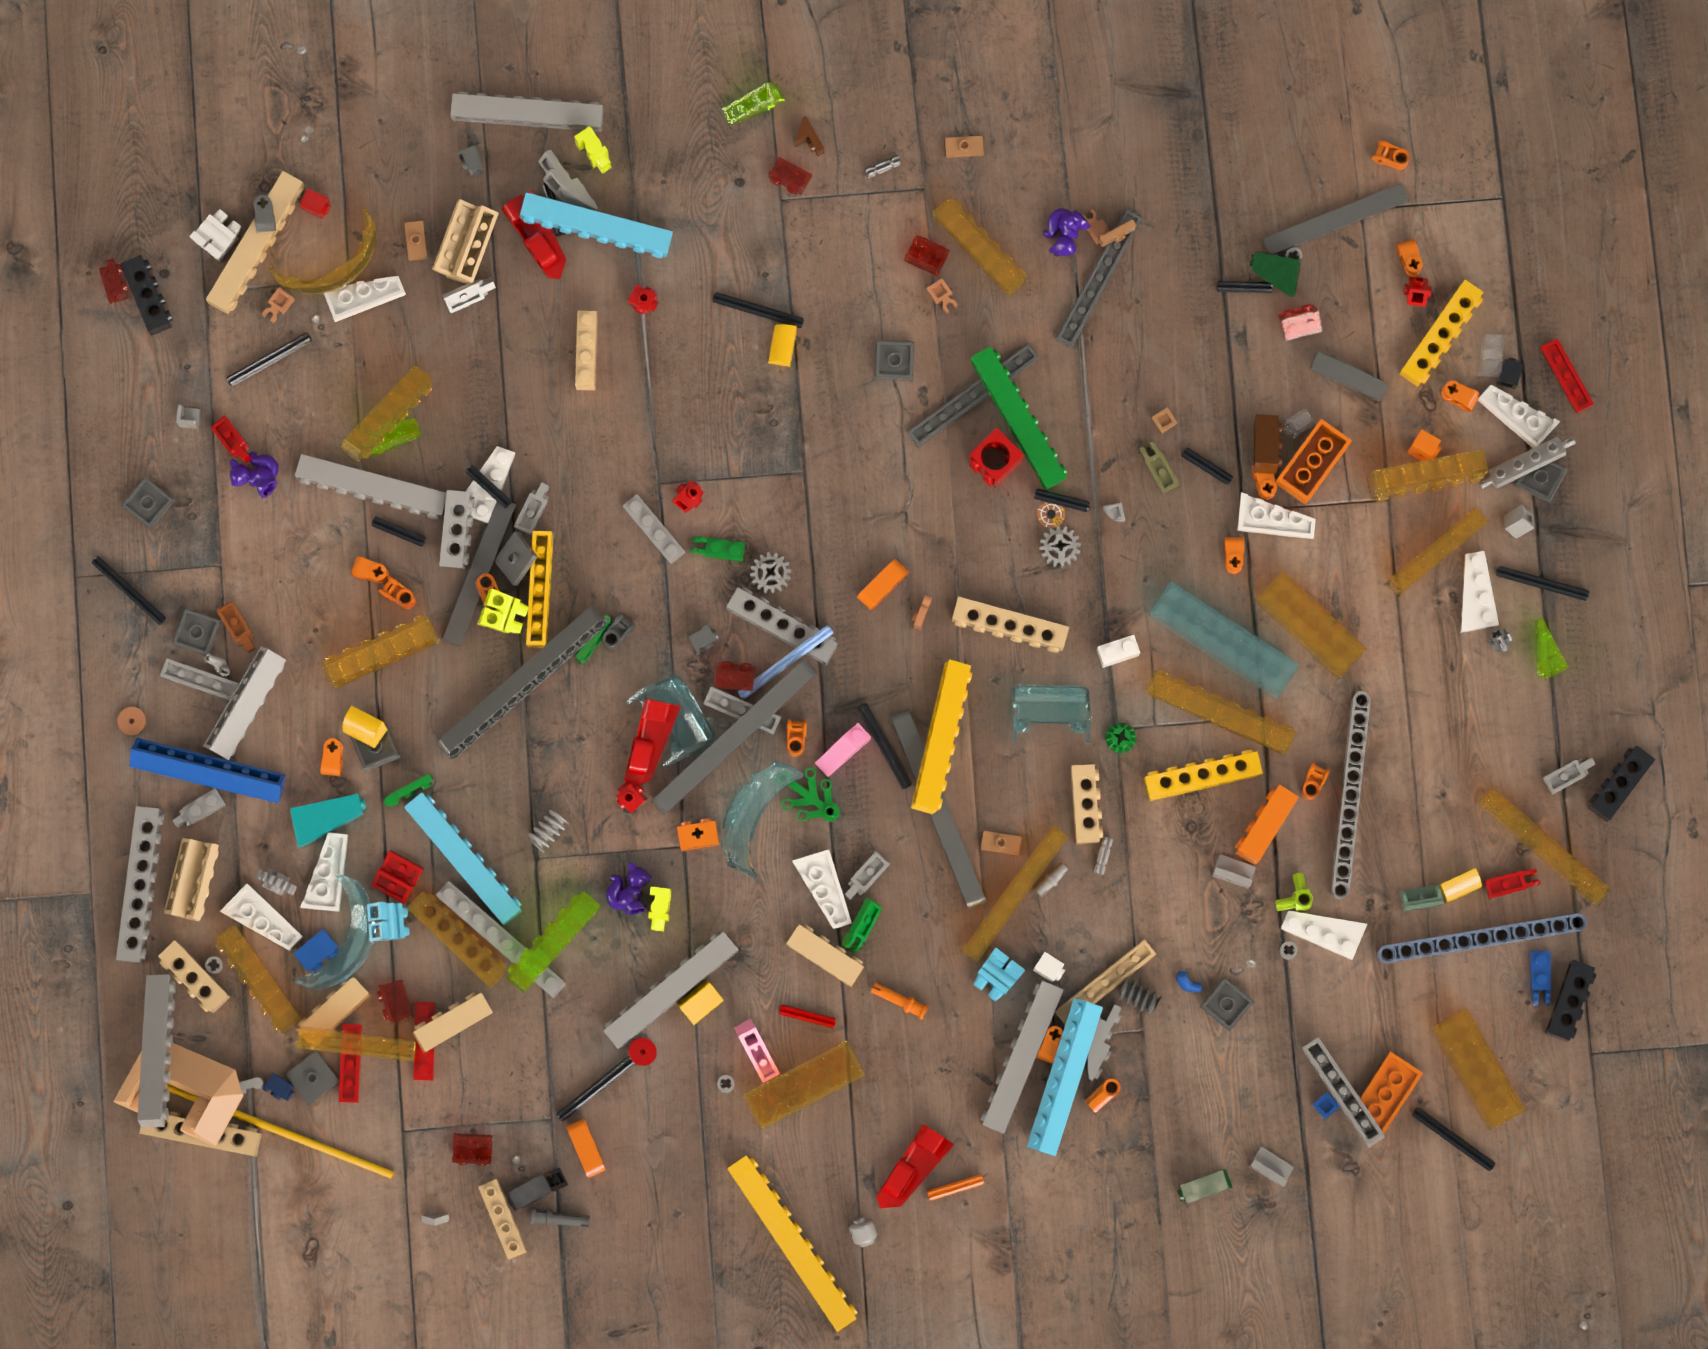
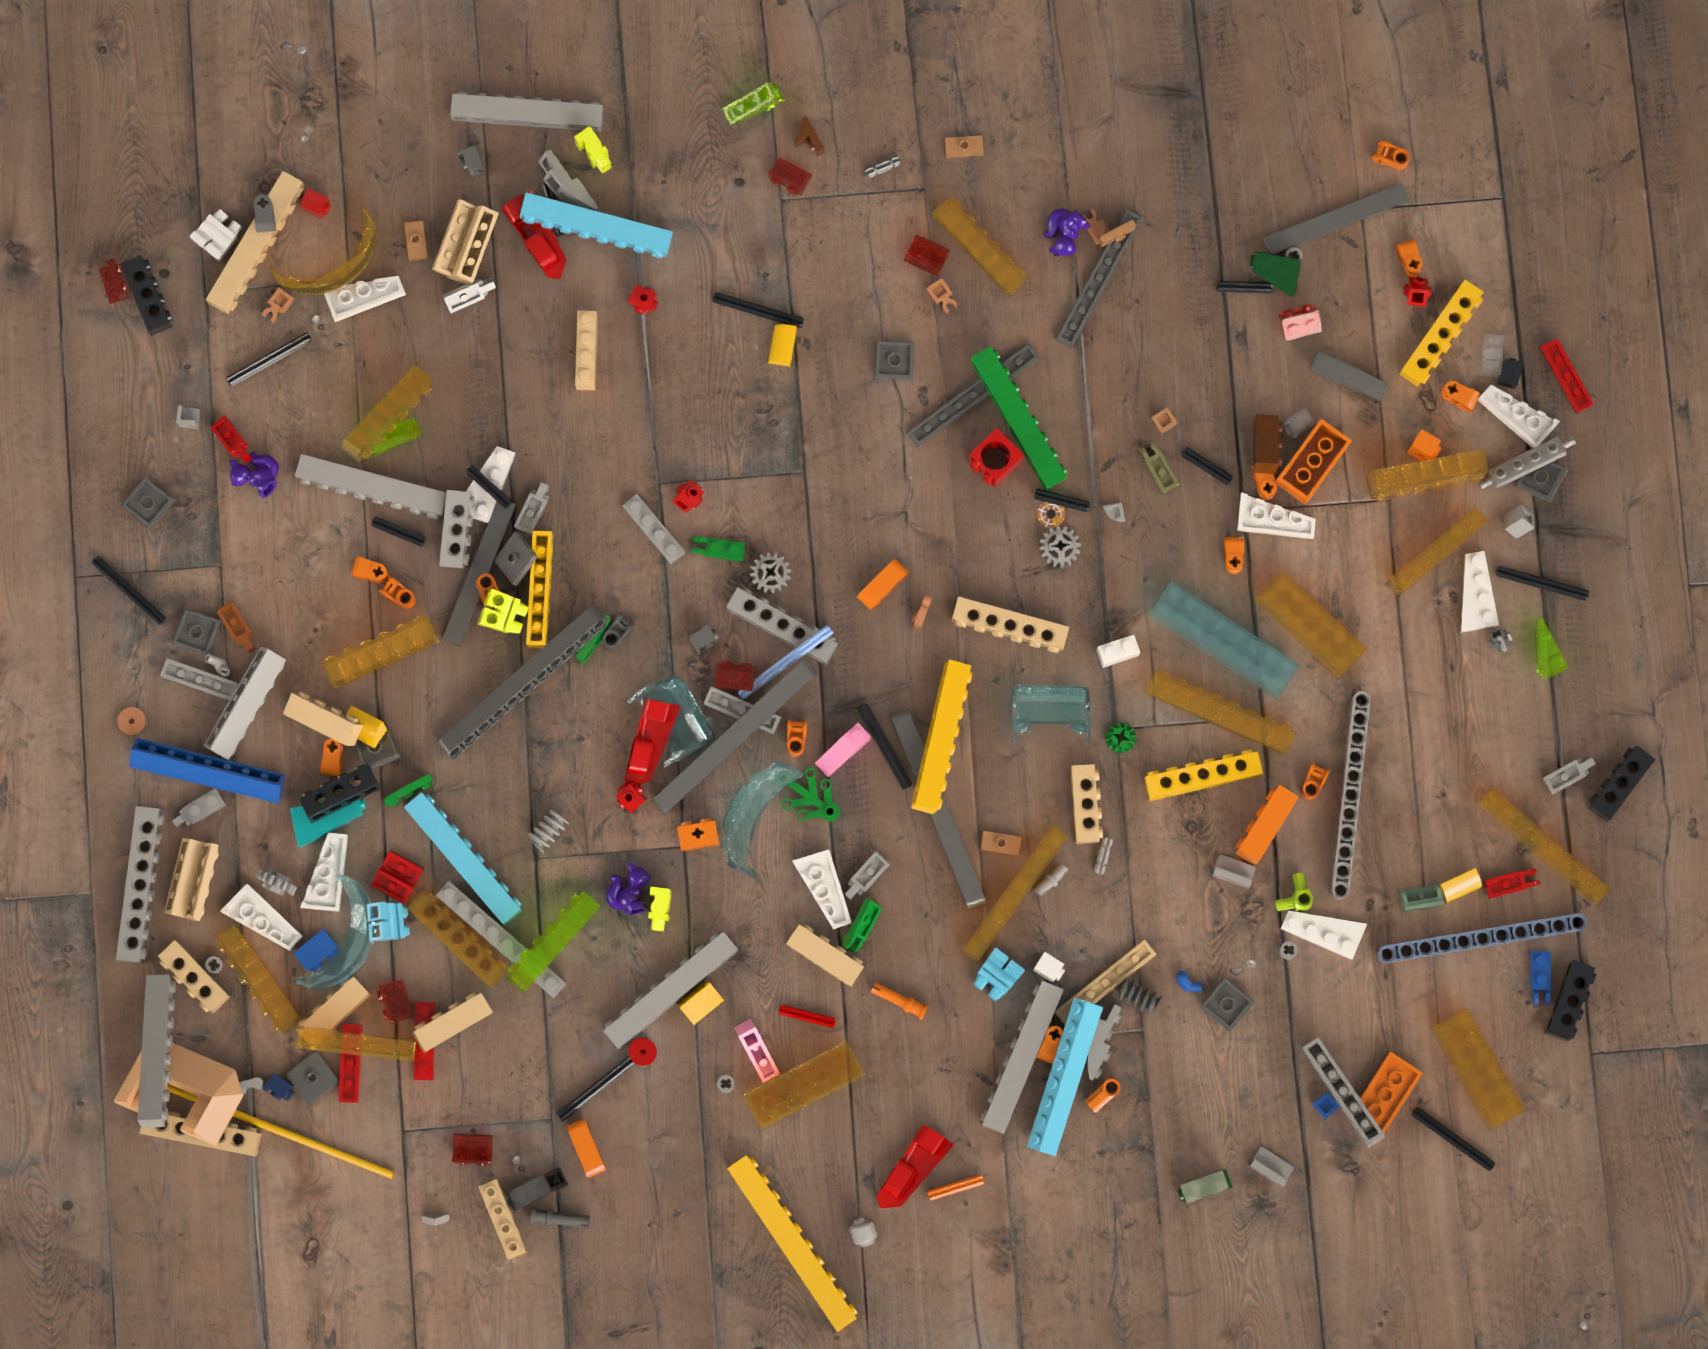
none -> tan brick [283,691,363,746]
none -> black brick [298,764,381,824]

